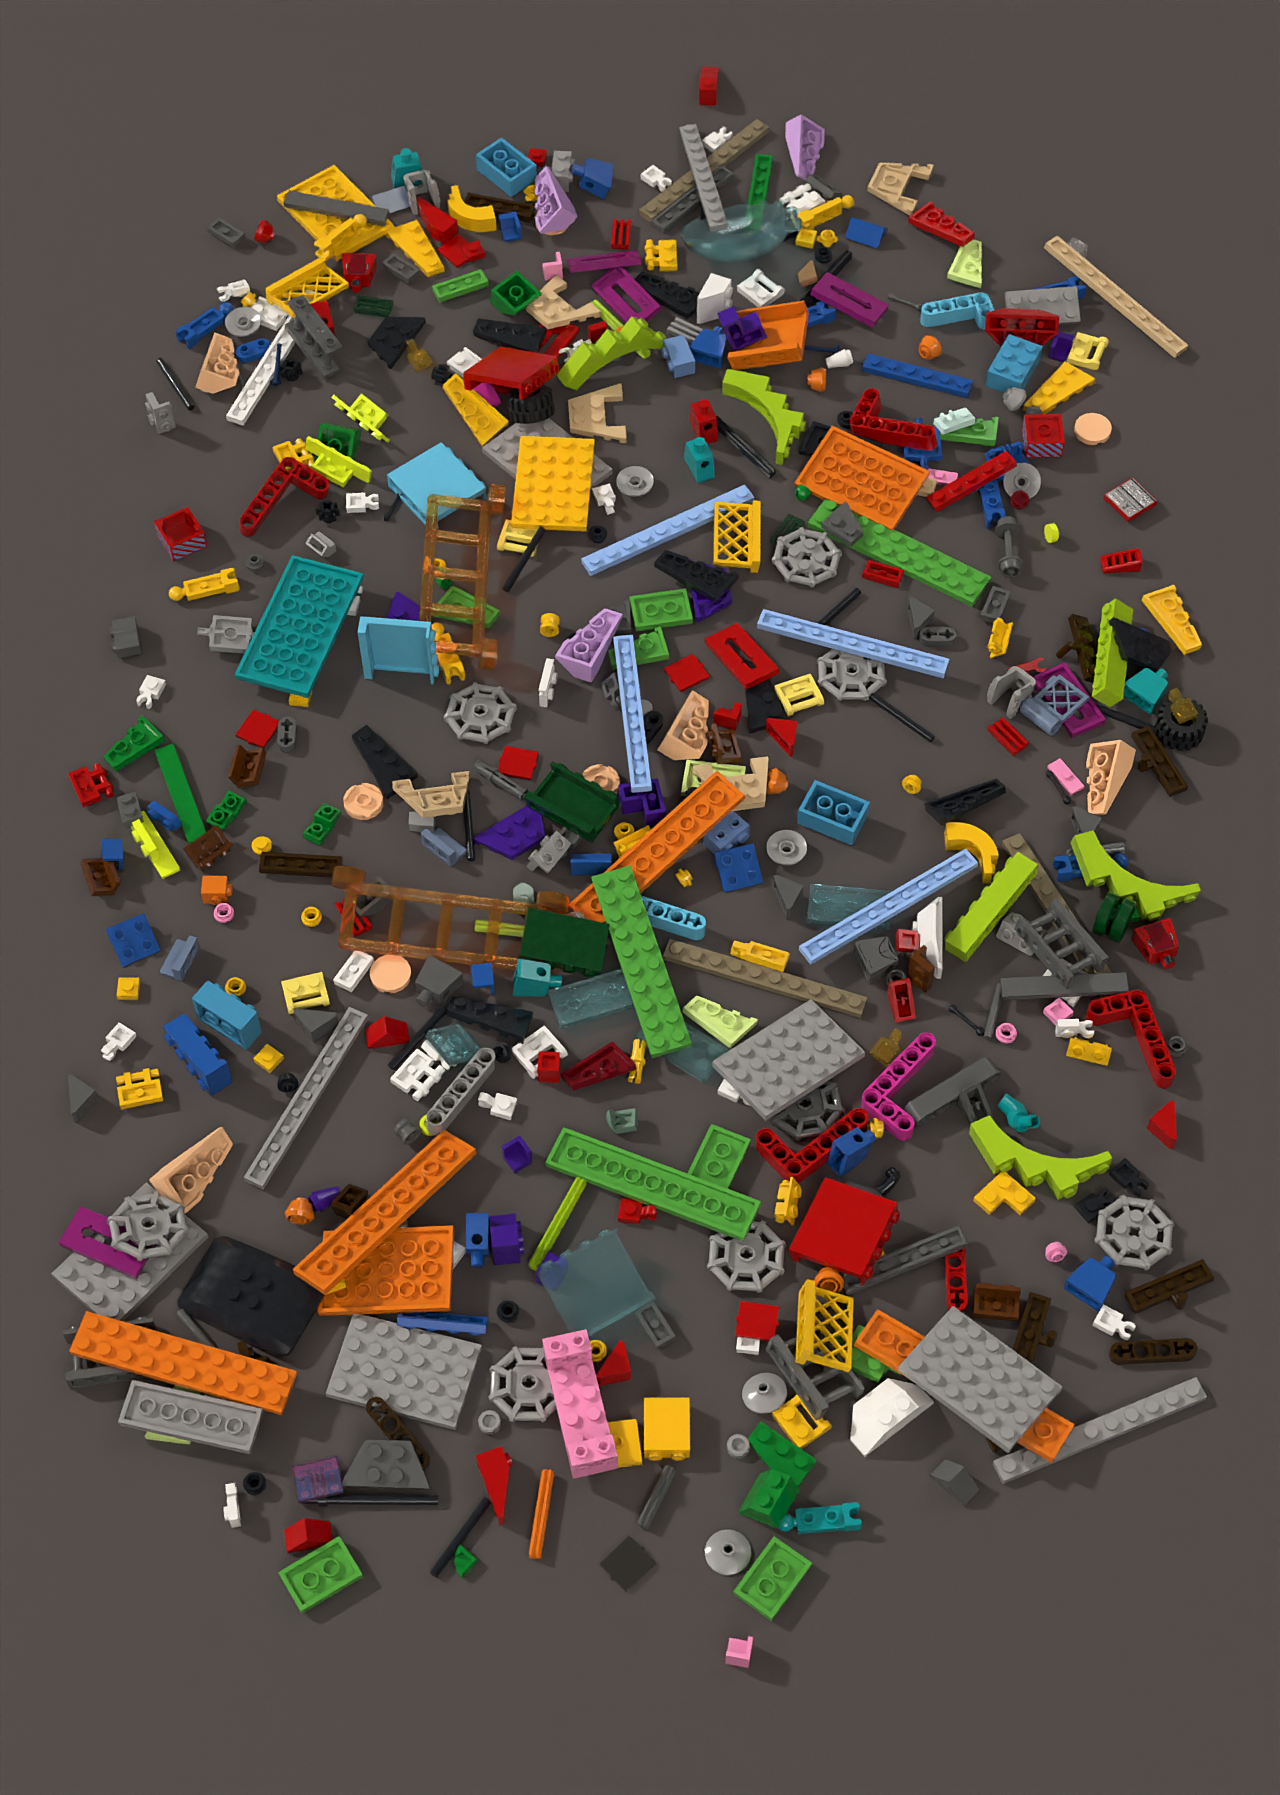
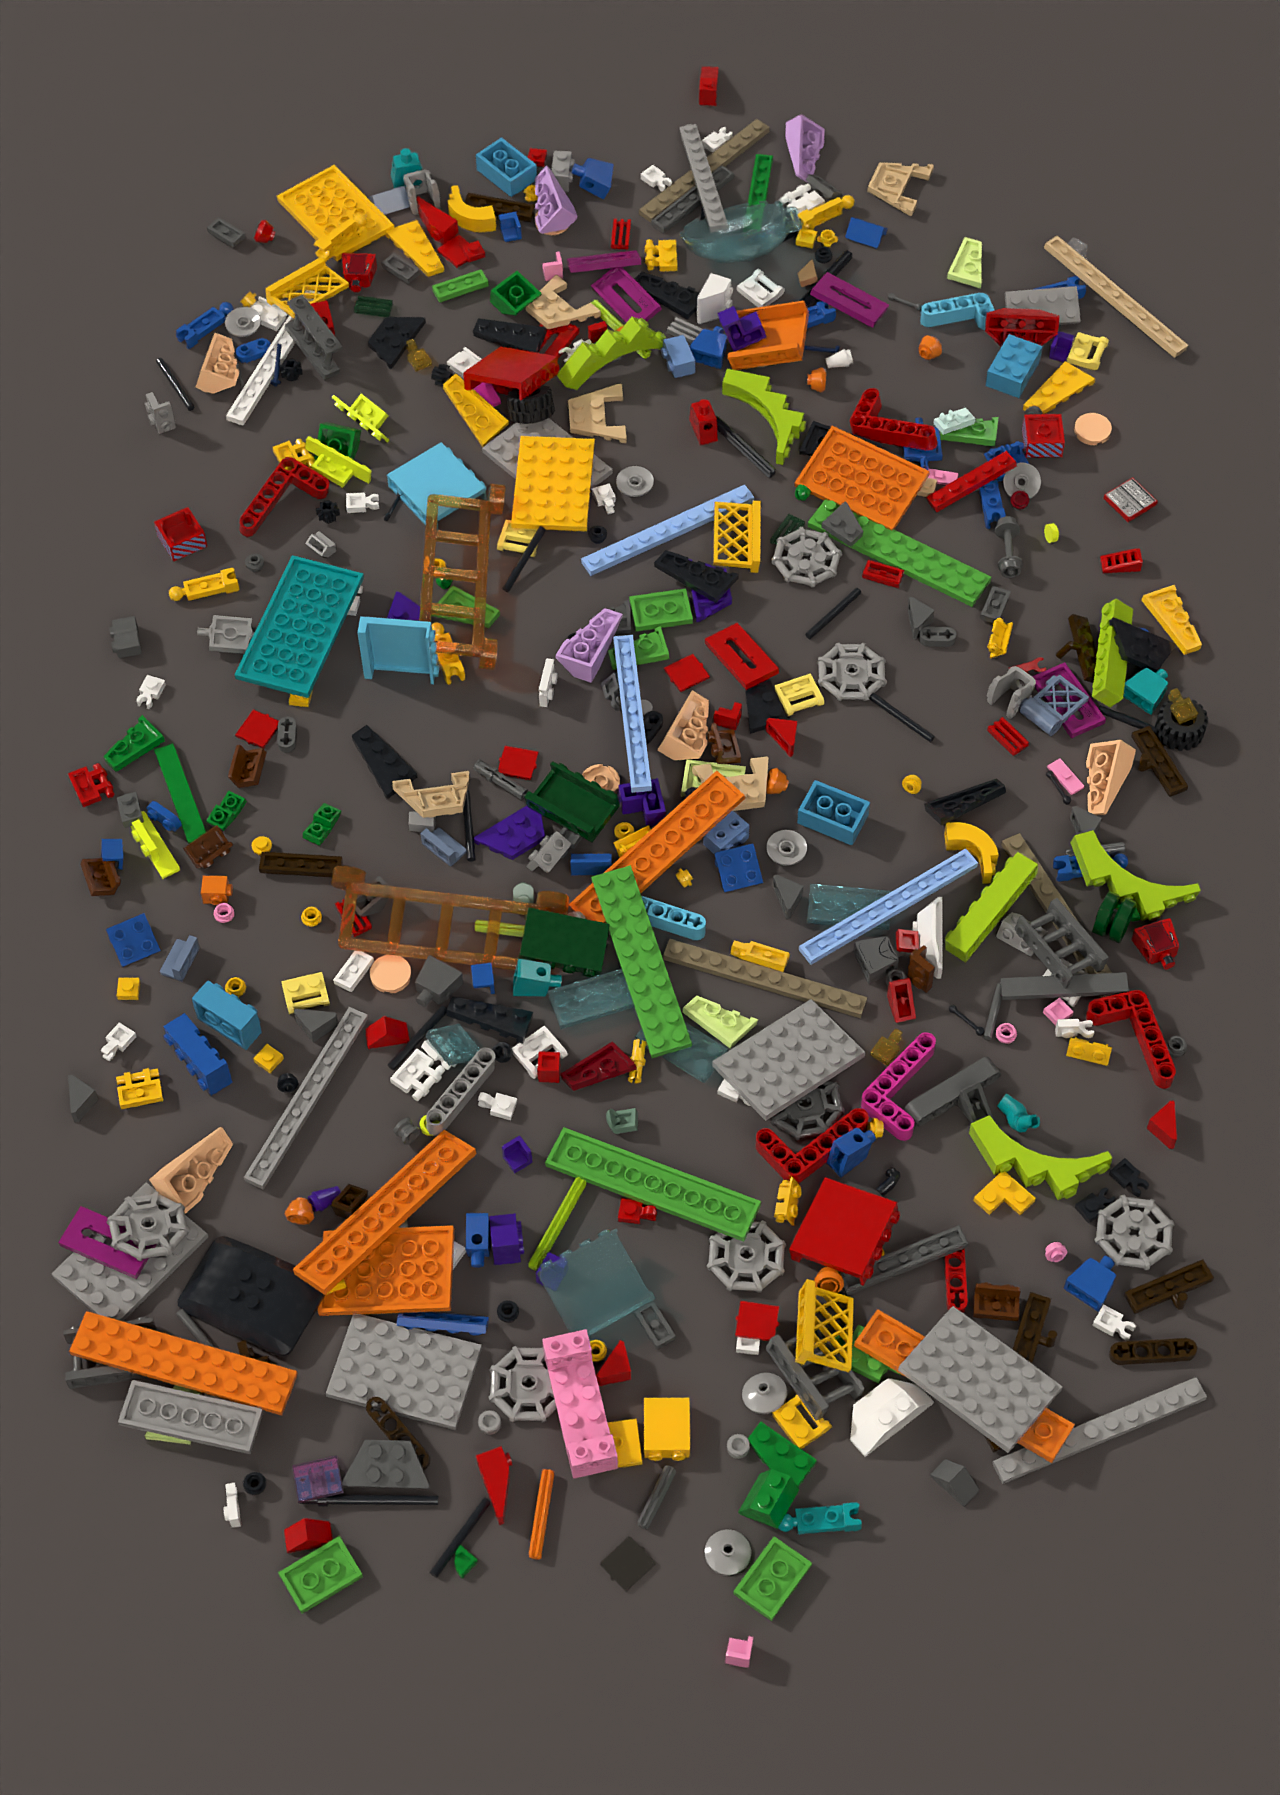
white plate [217,280,250,302] -> none
dark grey tile [283,190,389,226] -> none
light nougat tile [344,783,384,820] -> none
light grey plate [443,682,517,744] -> none
yellow wheel [540,613,560,637] -> none
teal torso [684,437,715,484] -> none
bright green plate [687,1124,751,1189] -> none
light blue plate [757,609,950,679] -> none
black plate [837,411,853,428] -> none
blue plate [862,354,973,398] -> none
red wing [908,201,974,247] -> none
light grey cone [1003,387,1026,411] -> none

